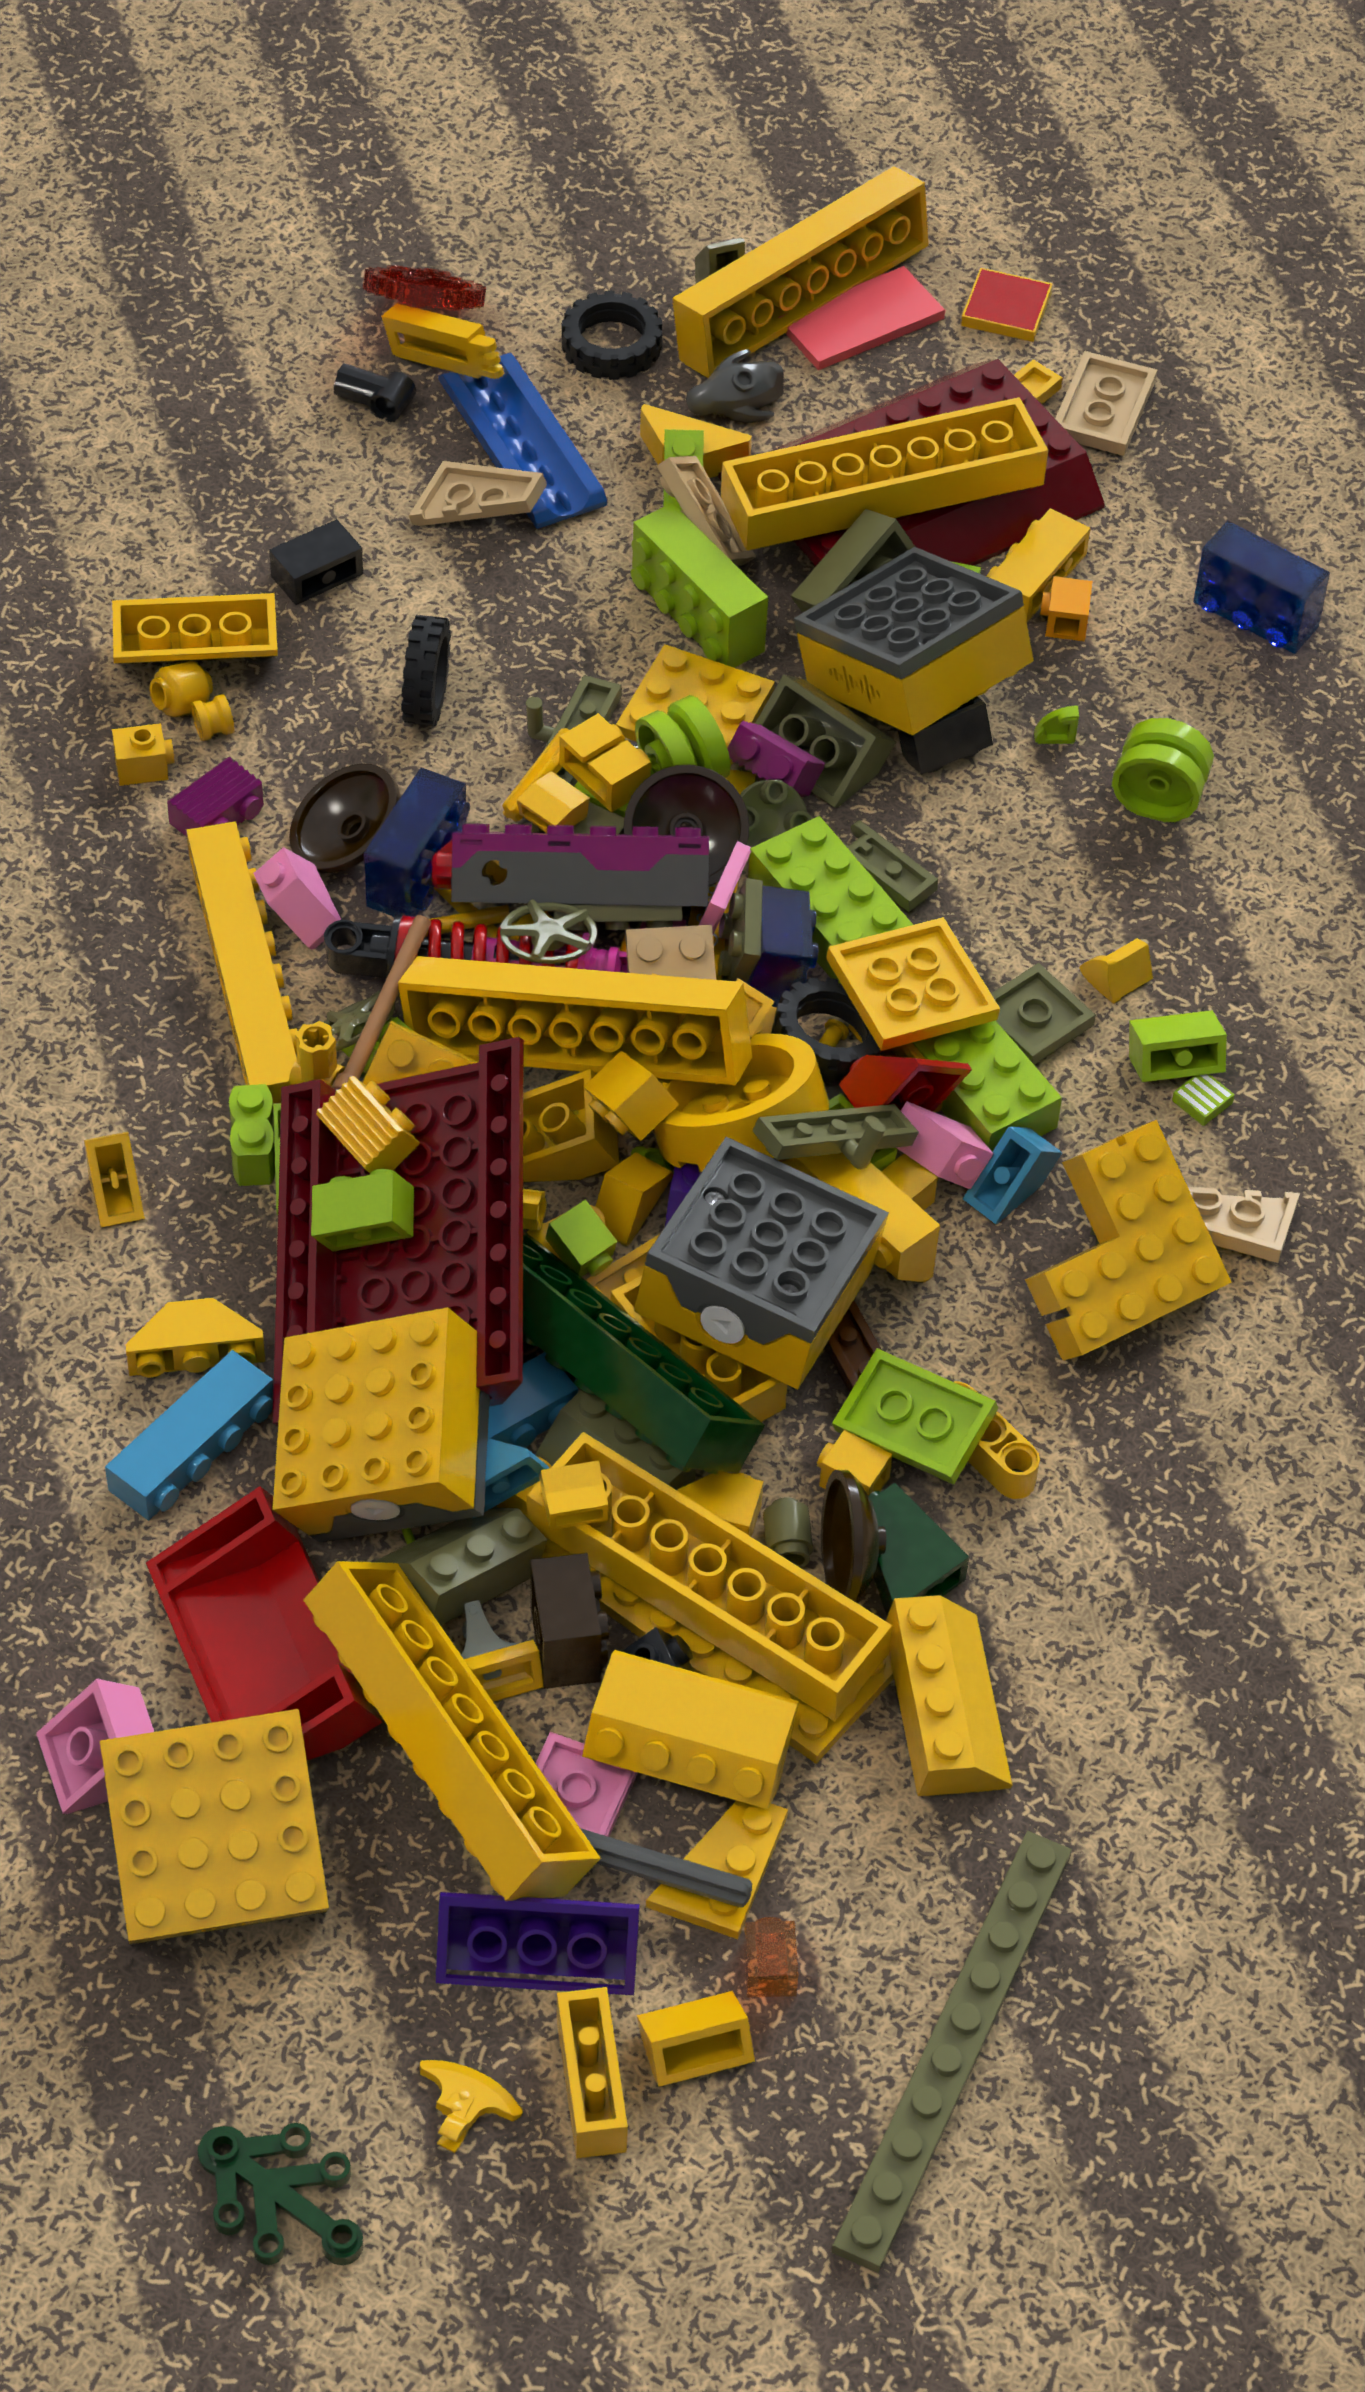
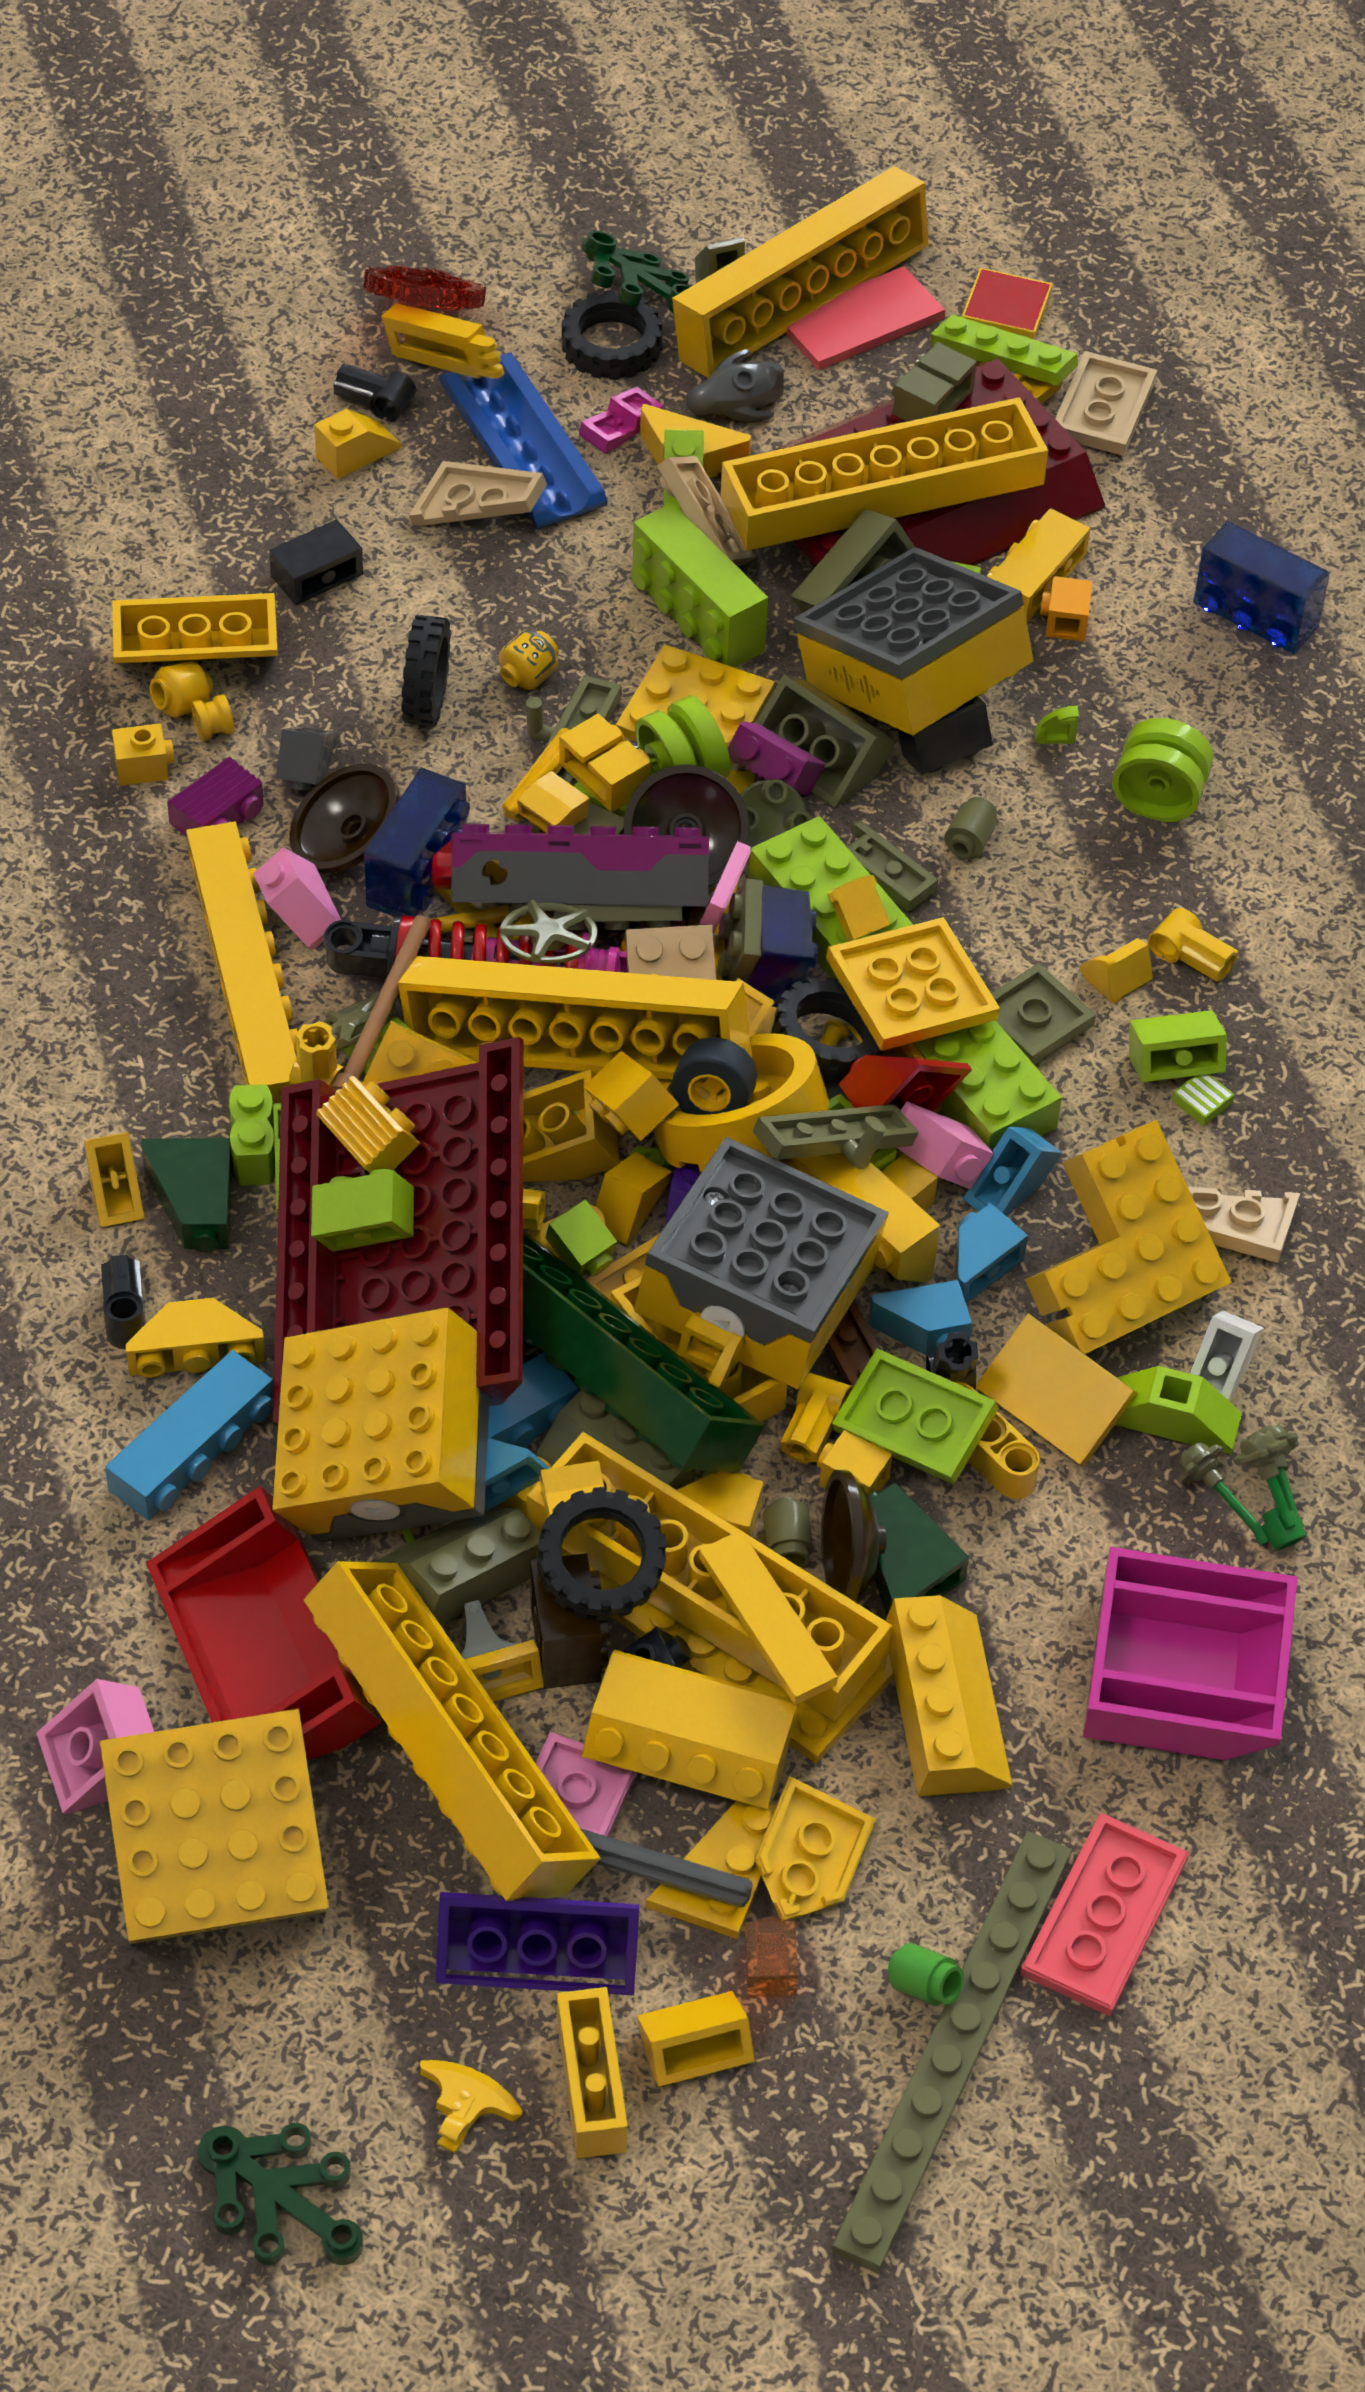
none -> black piece [101,1255,146,1349]
none -> dark green slope [141,1138,232,1252]
none -> dark grey slope [276,726,338,791]
none -> yellow slope [314,409,402,479]
none -> yellow head [499,630,559,690]
none -> black tyre [537,1487,666,1620]
none -> dark pink slope [579,386,664,454]
none -> dark green plant [581,231,691,314]
none -> black wheel [671,1037,757,1115]
none -> yellow tile [676,1314,743,1389]
none -> yellow tile [699,1530,838,1705]
none -> yellow tile [754,1776,876,1922]
none -> yellow piece [780,1373,853,1464]
none -> yellow tile [827,875,890,942]
none -> dark azure slope [868,1280,972,1355]
none -> bright green brick [888,1943,964,2006]
none -> olive piece [892,342,977,421]
none -> black piece [926,1332,979,1390]
none -> lime plate [930,314,1078,386]
none -> olive brick [944,797,997,858]
none -> dark azure slope [955,1203,1028,1304]
none -> yellow tile [976,1313,1137,1467]
none -> coral tile [1020,1812,1190,2017]
none -> dark pink slope [1083,1547,1298,1760]
none -> lime slope [1115,1366,1242,1455]
none -> yellow piece [1148,908,1239,982]
none -> plant [1177,1425,1307,1552]
none -> white slope [1190,1310,1264,1401]

